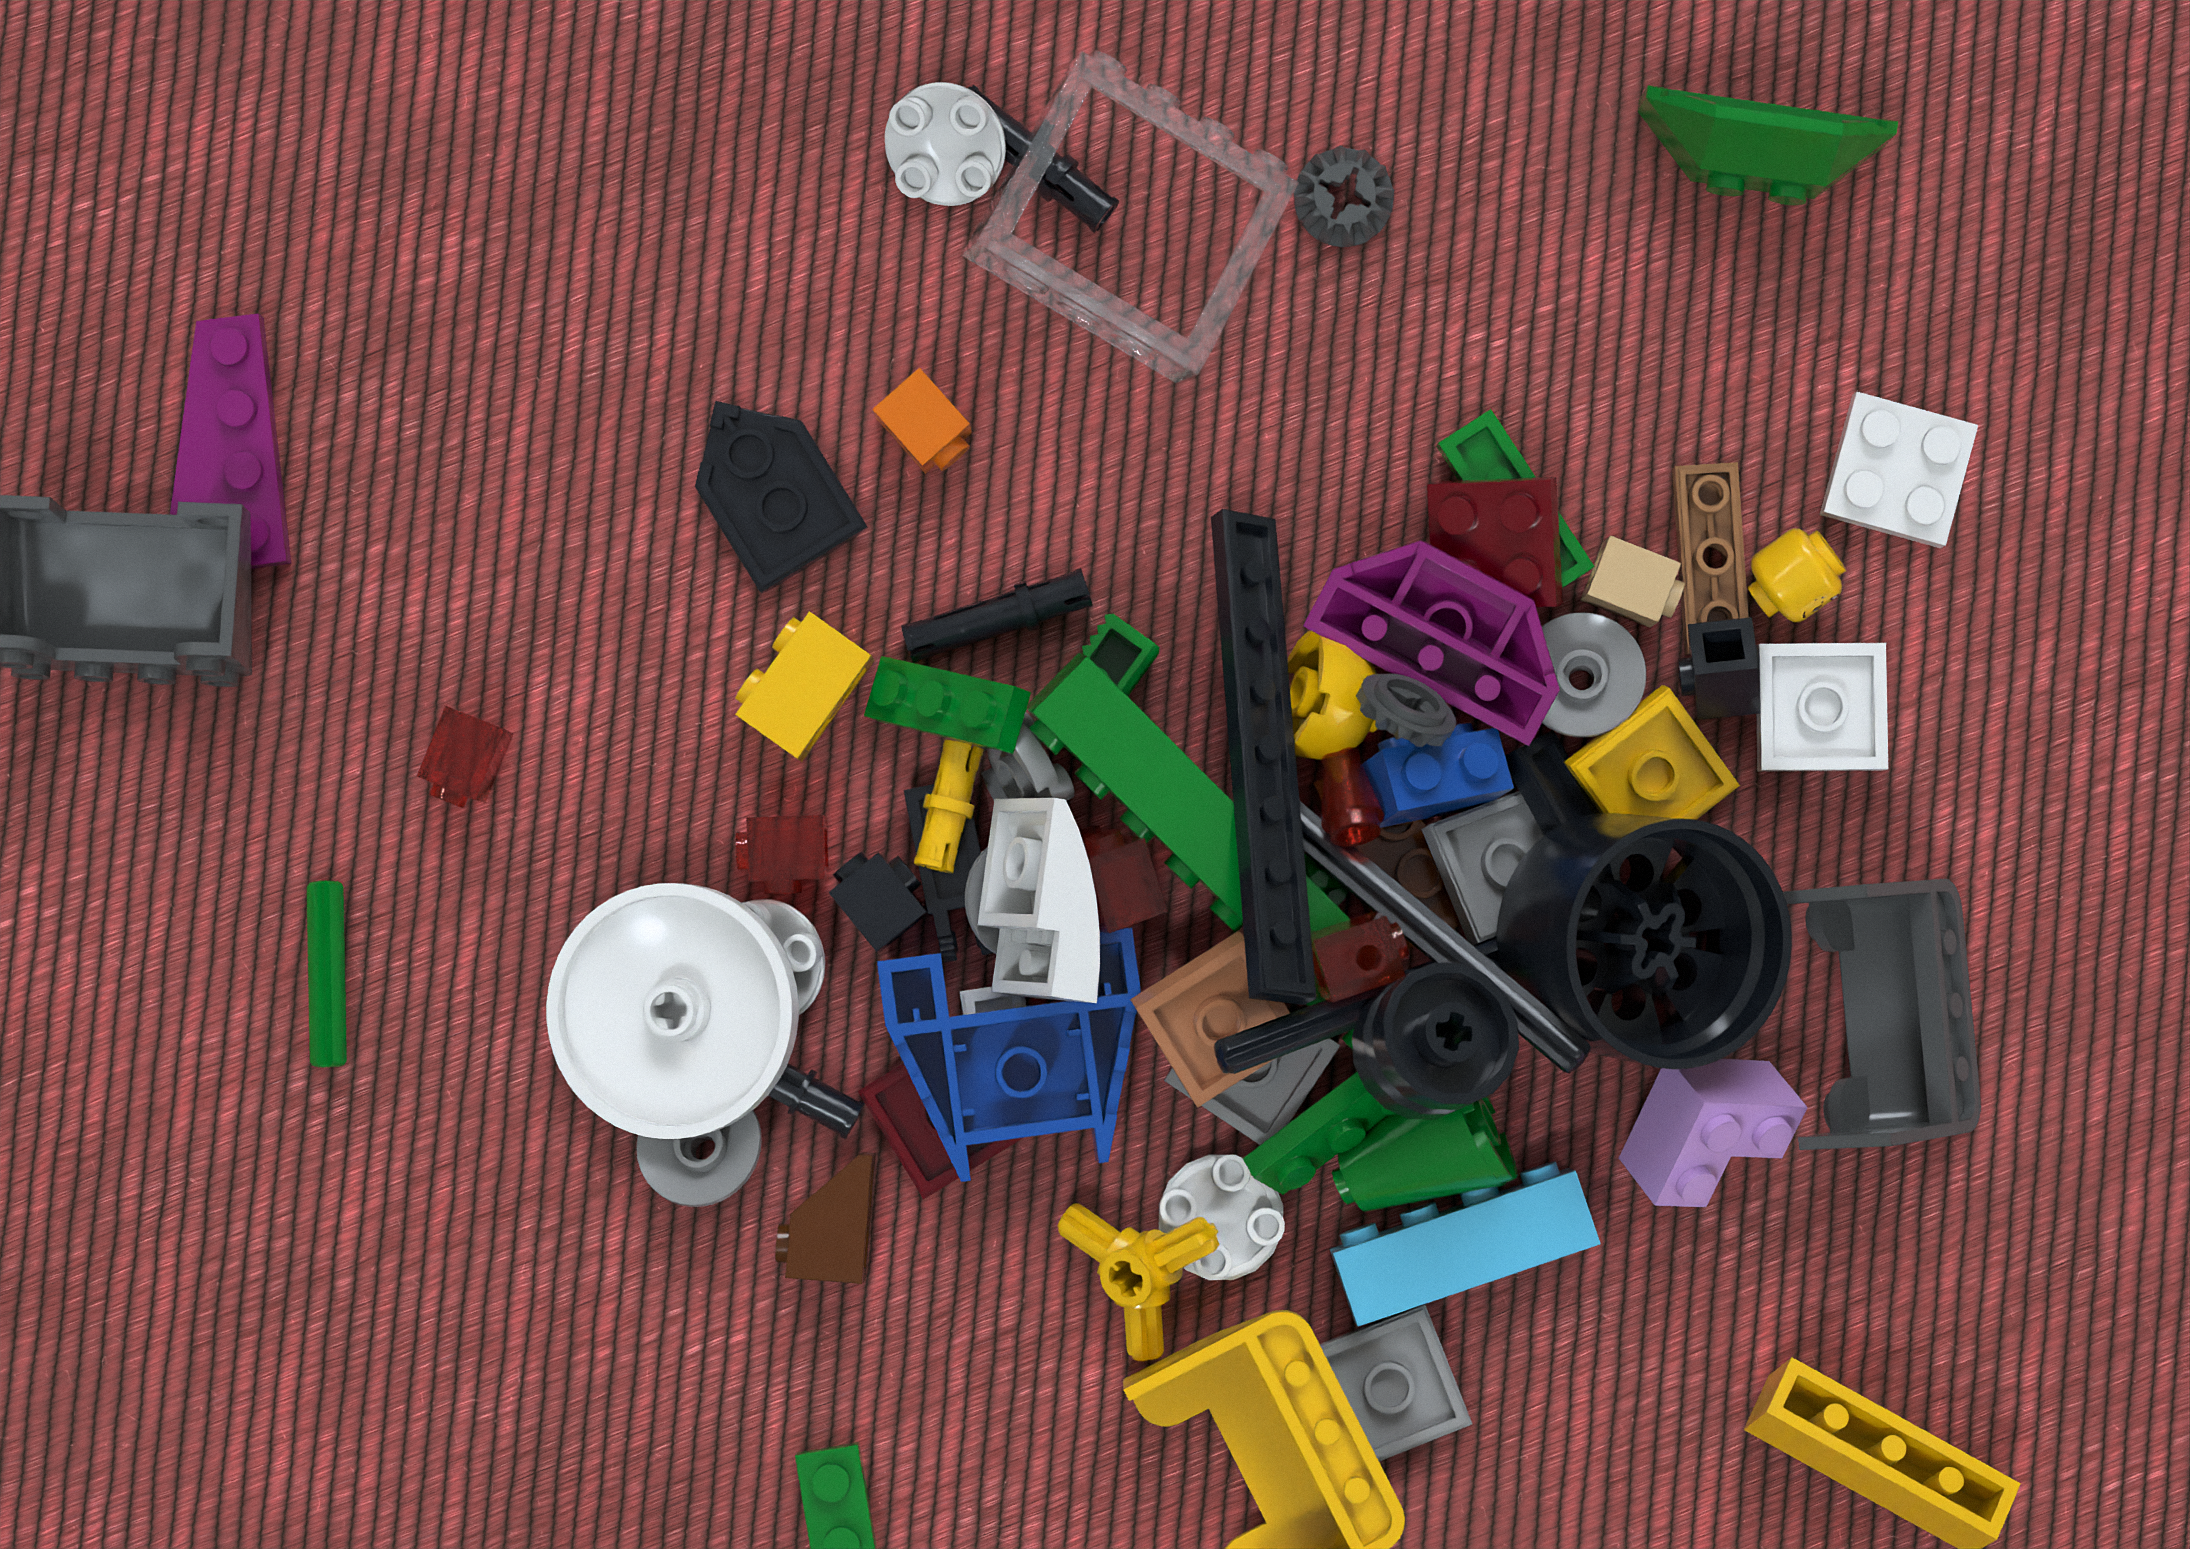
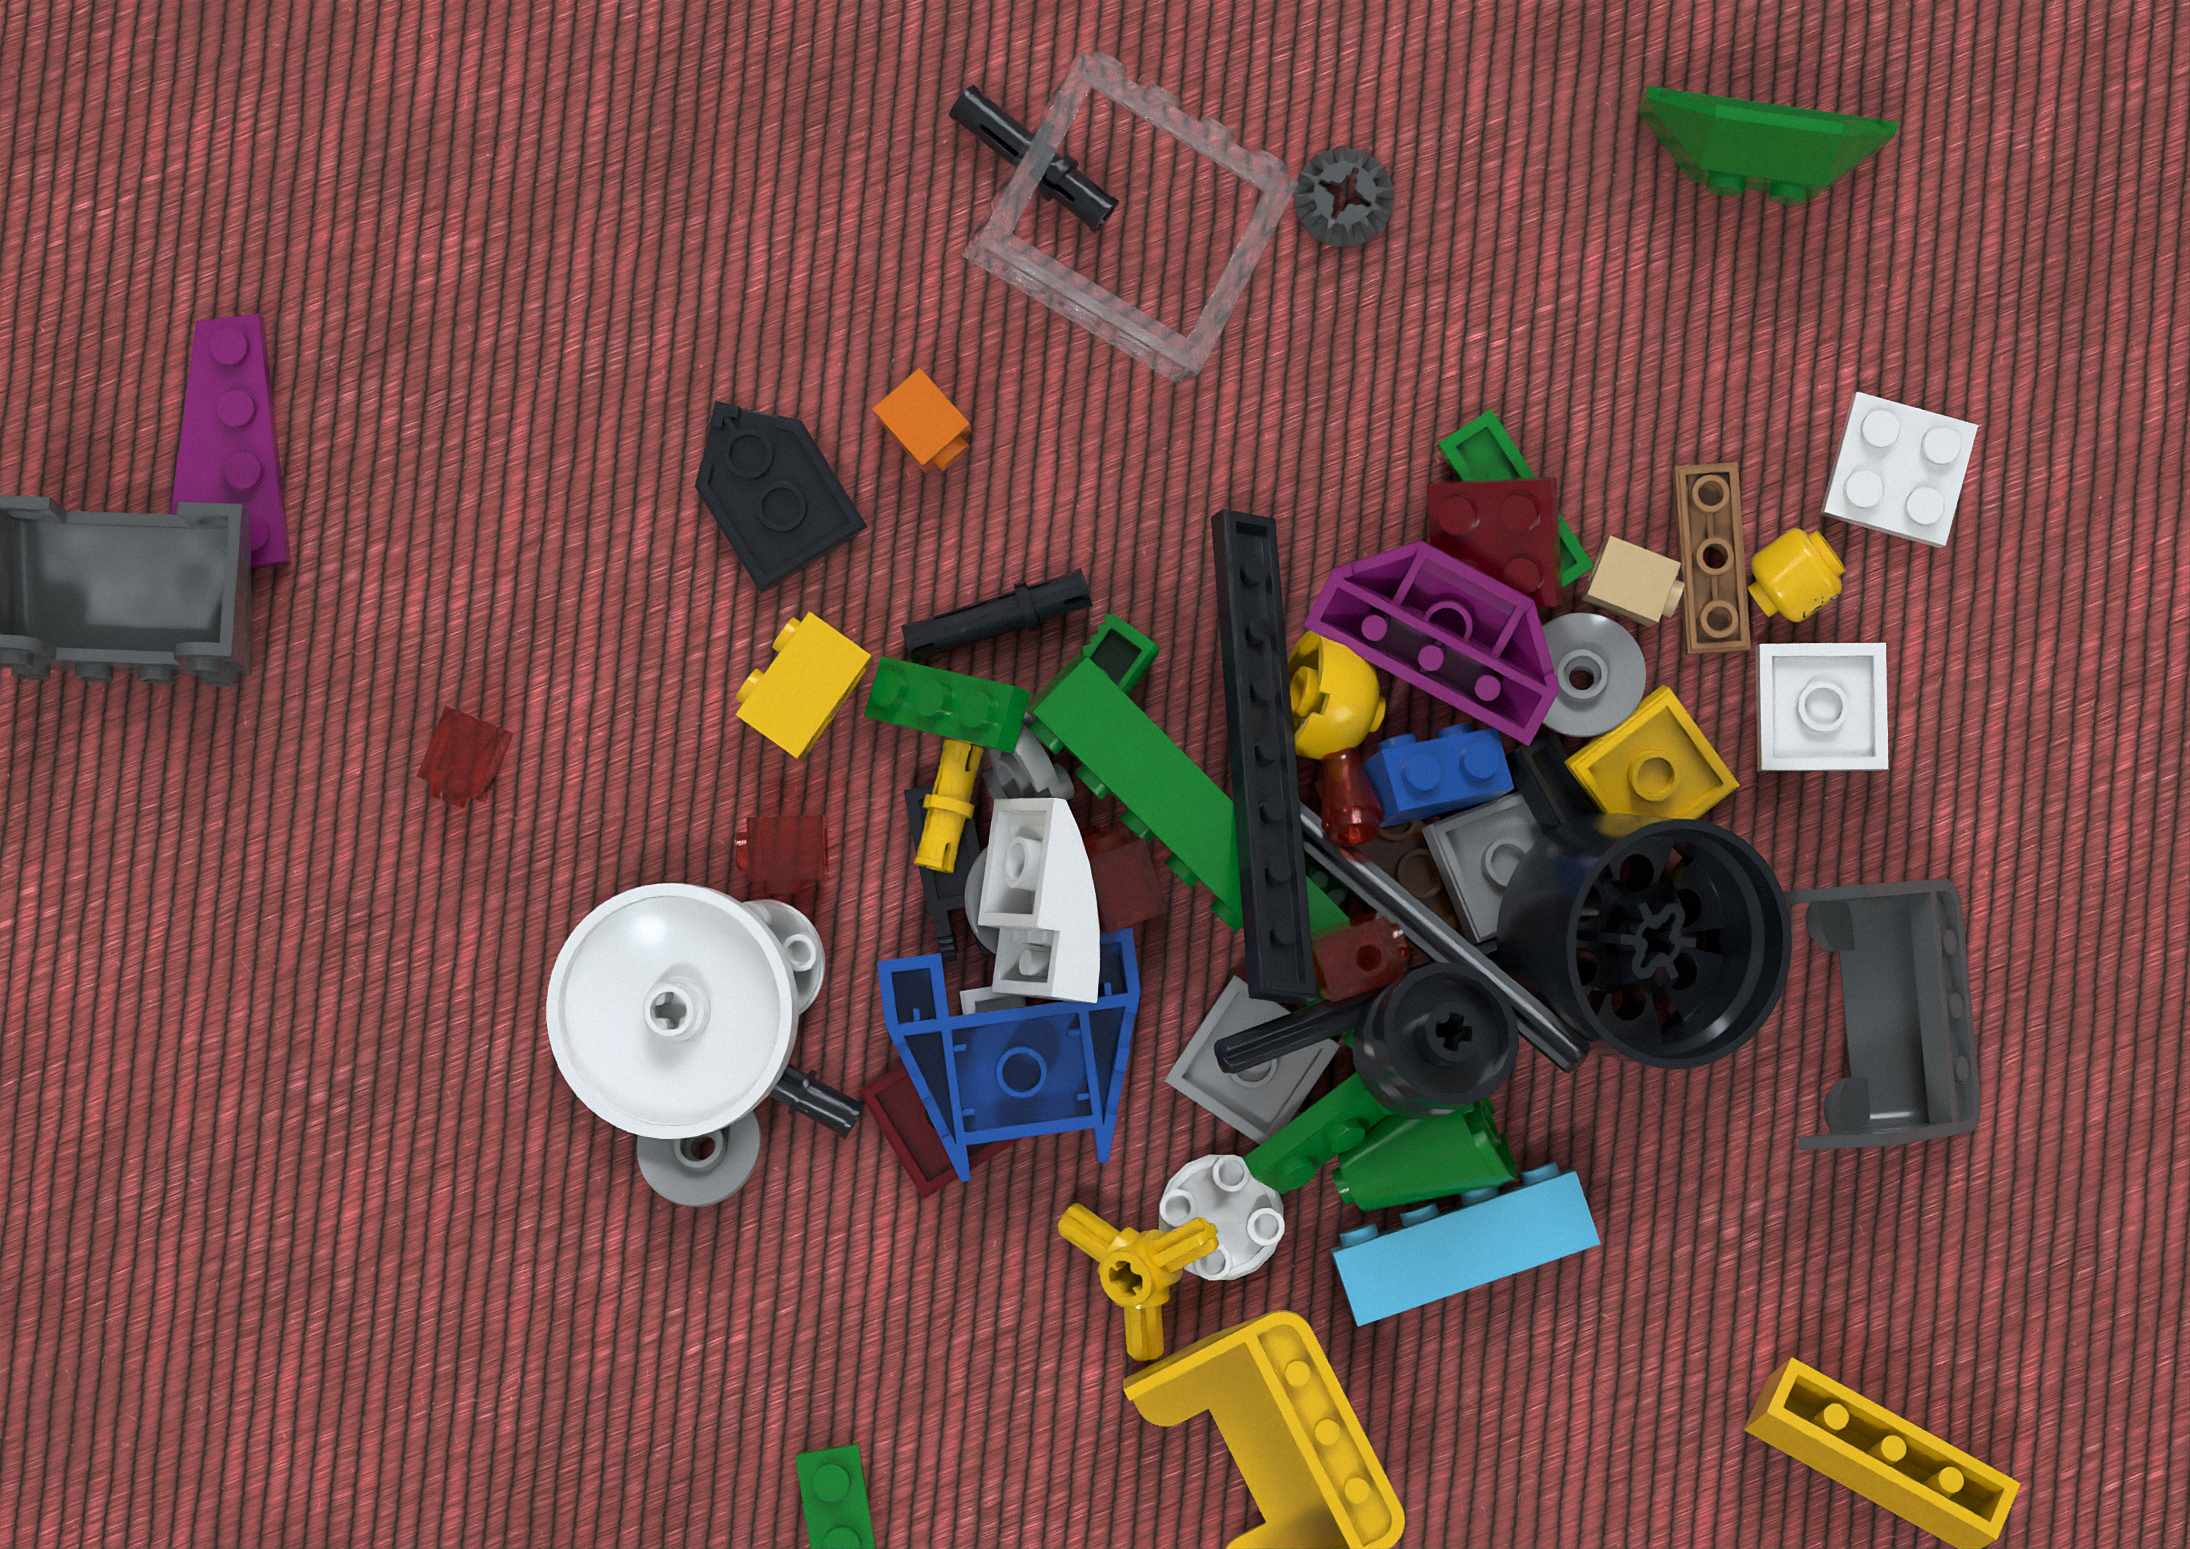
green axle [306,880,347,1068] -> none
reddish brown slope [775,1152,876,1284] -> none
black brick [828,852,928,952] -> none
white dish [885,82,1006,206] -> none
nougat plate [1130,931,1290,1108] -> none
light grey plate [1320,1304,1472,1461] -> none
dark grey gear [1356,674,1456,747] -> none
lavender brick [1619,1059,1808,1207] -> none
black brick [1678,617,1761,720] -> none

